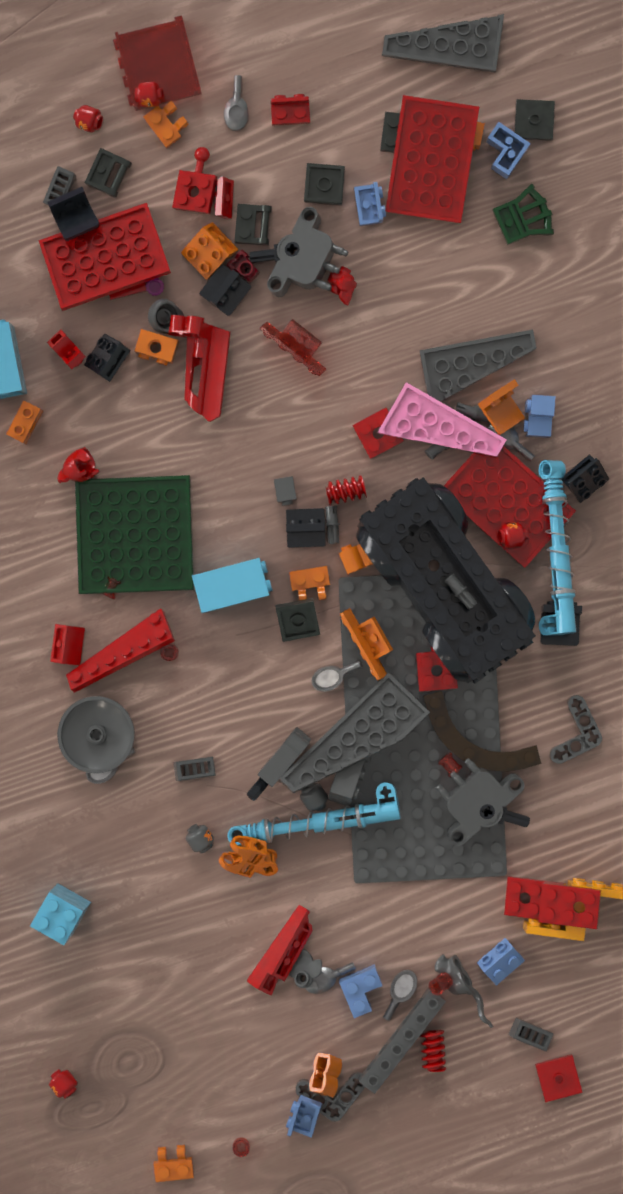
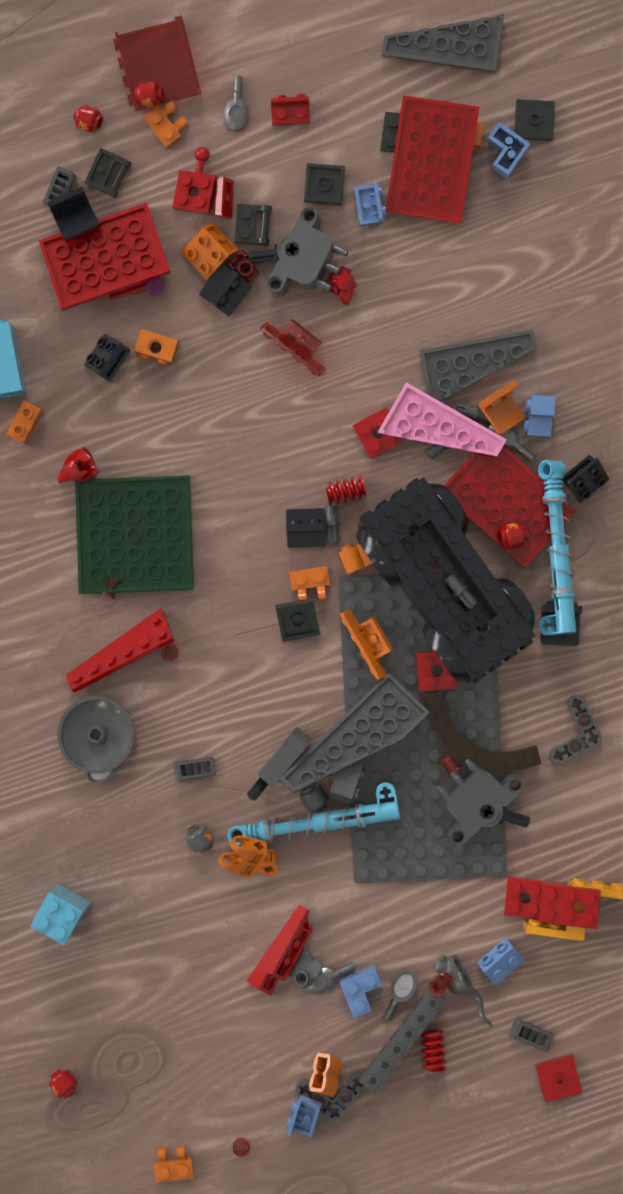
red brick [47,330,86,370] -> none
red panel [50,624,85,665] -> none
dark grey hat [148,299,184,334] -> none
red panel [168,315,231,422] -> none
medium azure brick [192,558,273,613] -> none
dark grey brick [274,476,297,506] -> none
flat silver piece [311,661,363,692] -> none
dark green plate [492,184,554,245] -> none

